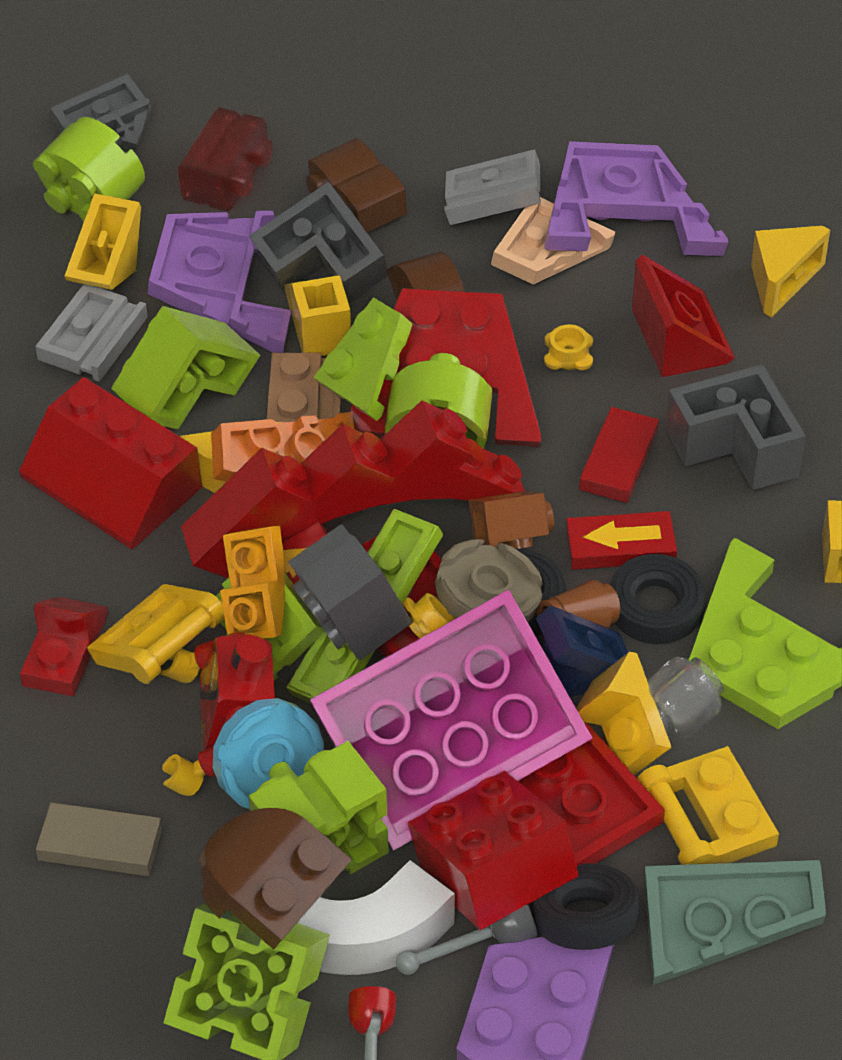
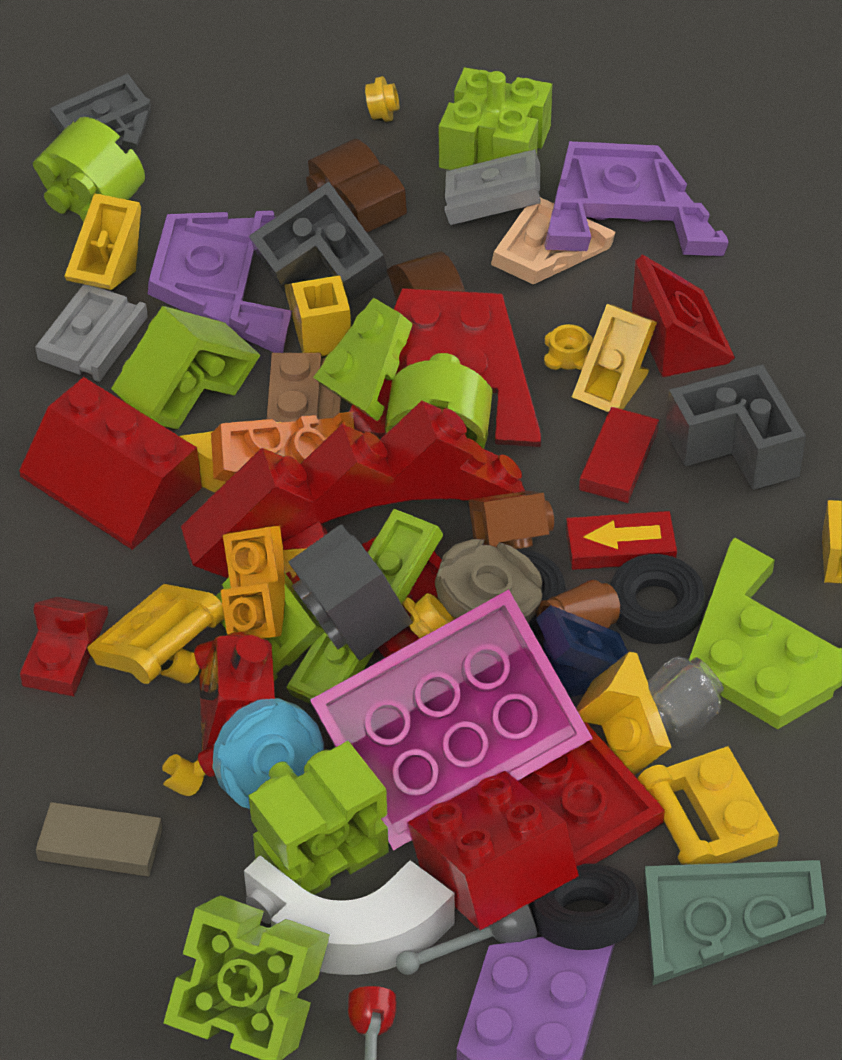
clear red brick [178,107,272,212] -> none
reddish brown slope [198,808,352,950] -> none
yellow slope [751,226,830,318] -> none
none -> yellow plate [365,76,400,122]
none -> lime brick [439,67,552,170]
none -> yellow slope [572,304,657,412]

